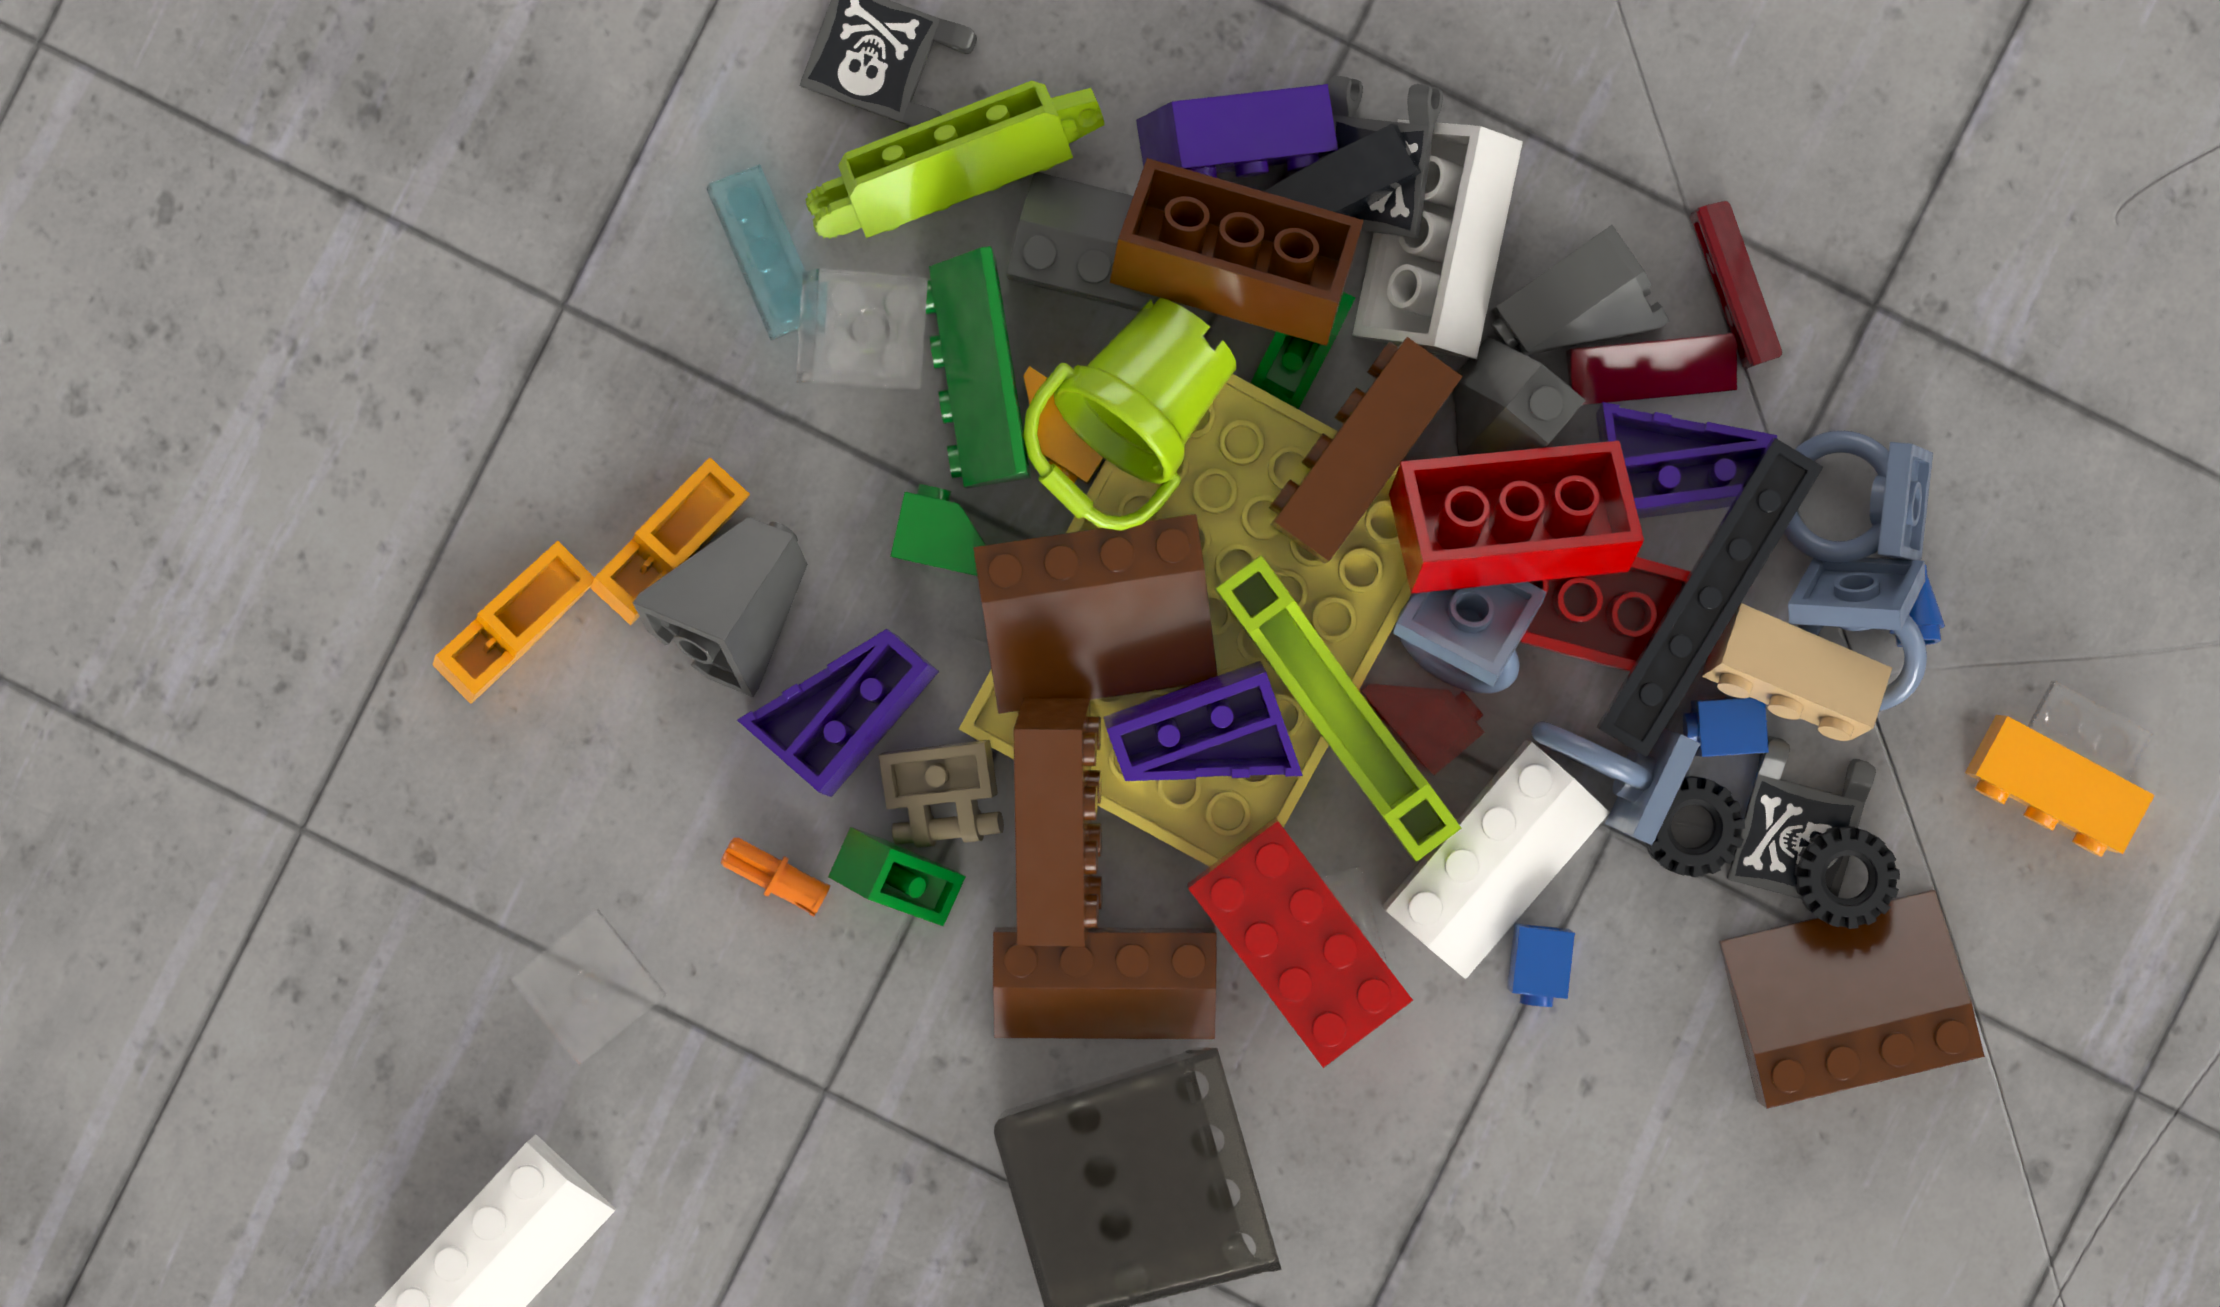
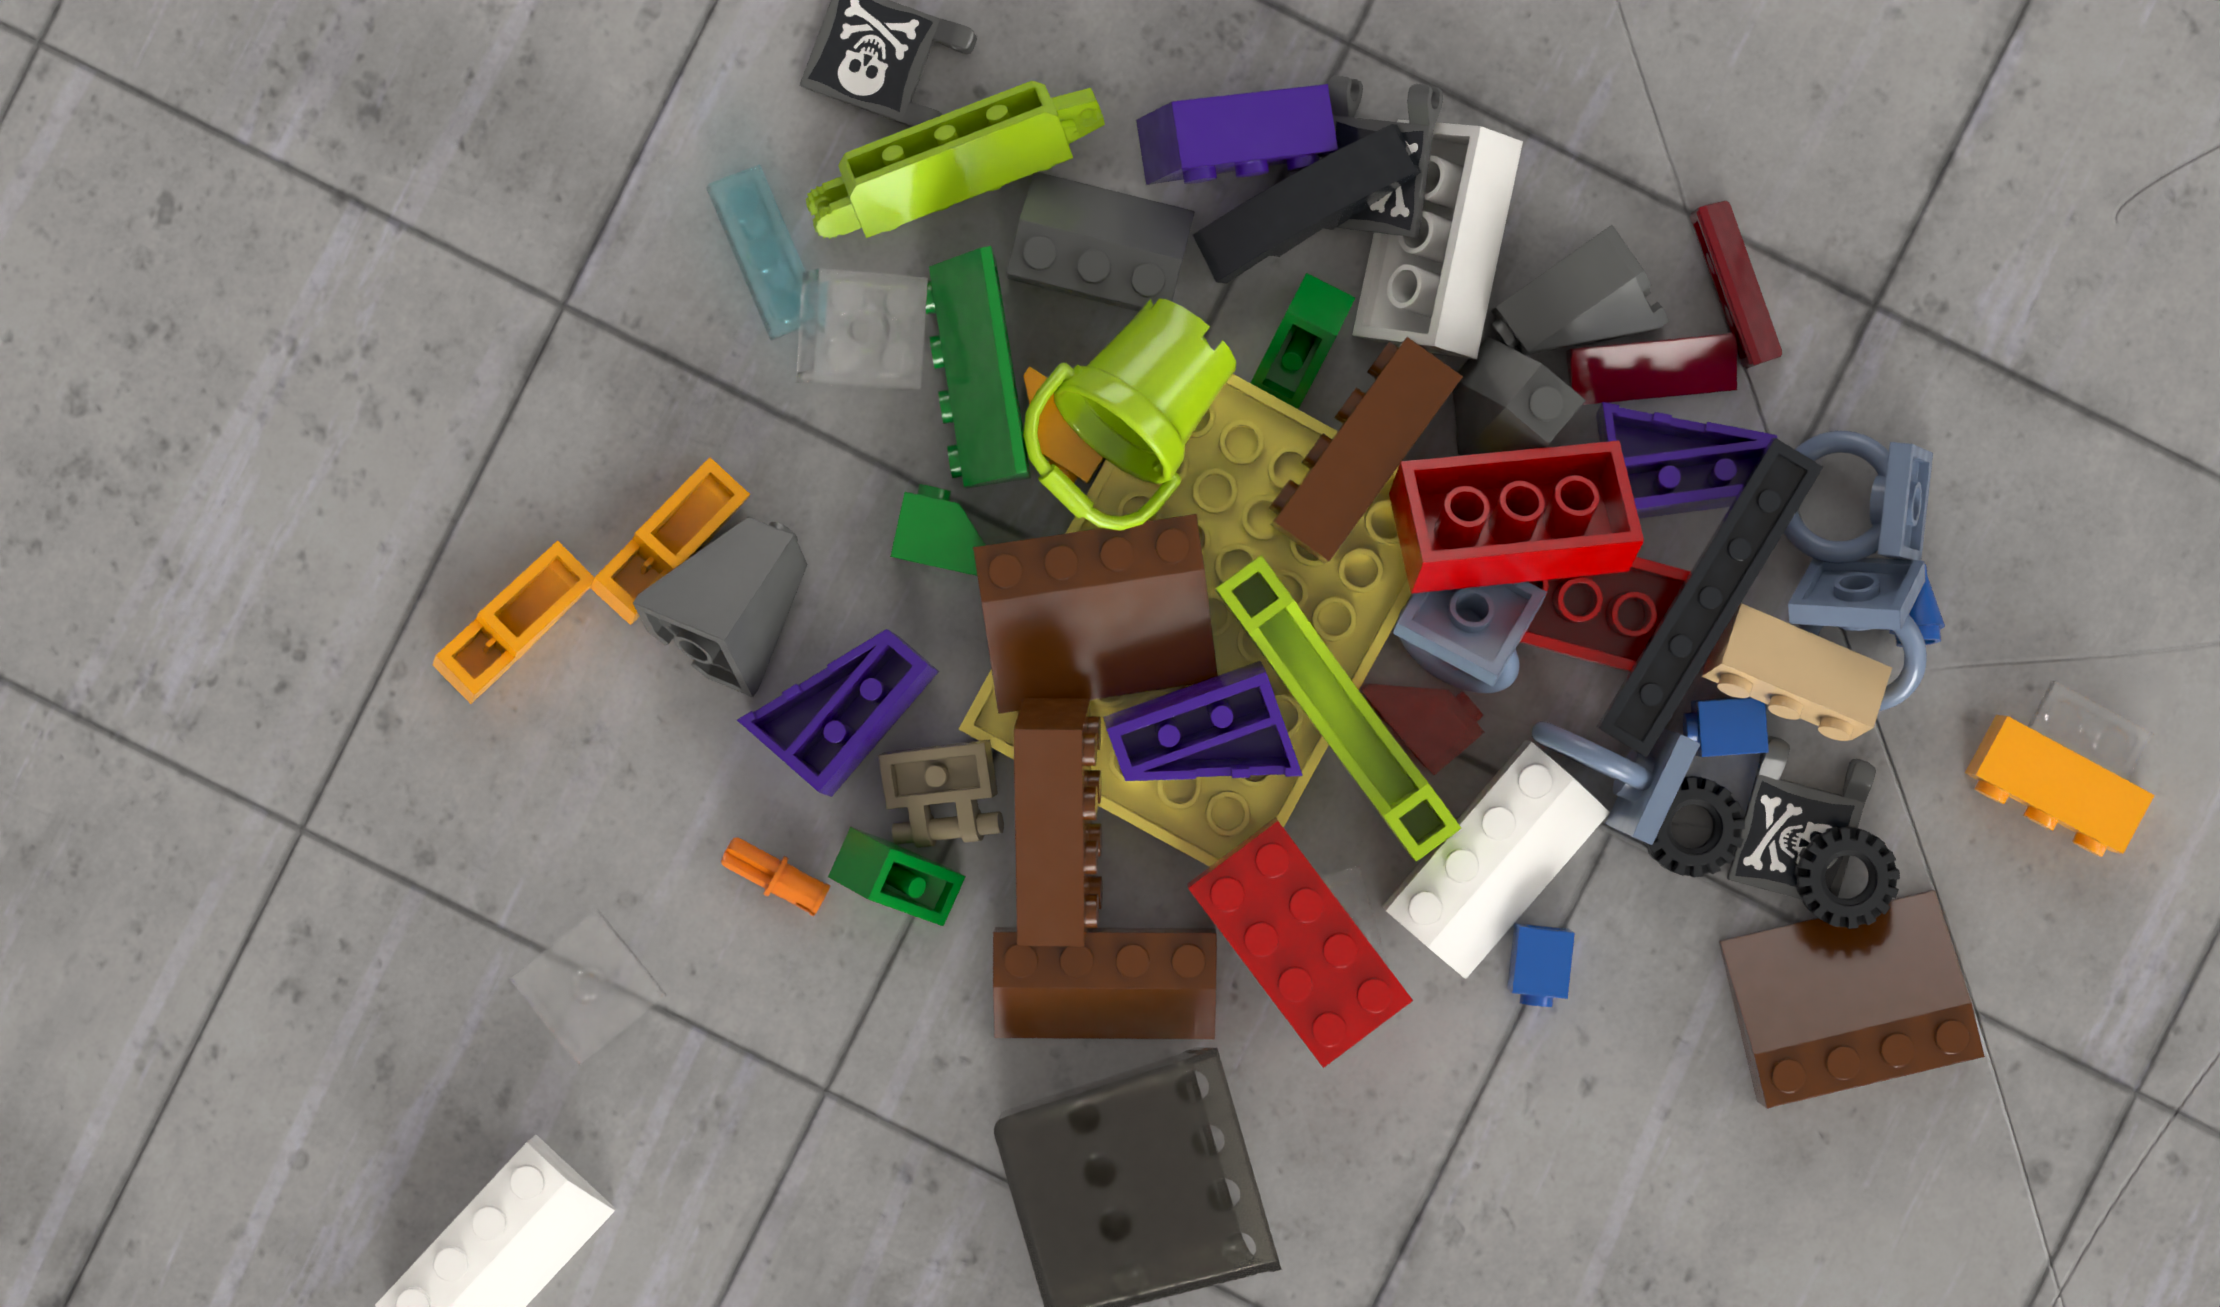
reddish brown brick [1109,158,1364,346] -> none

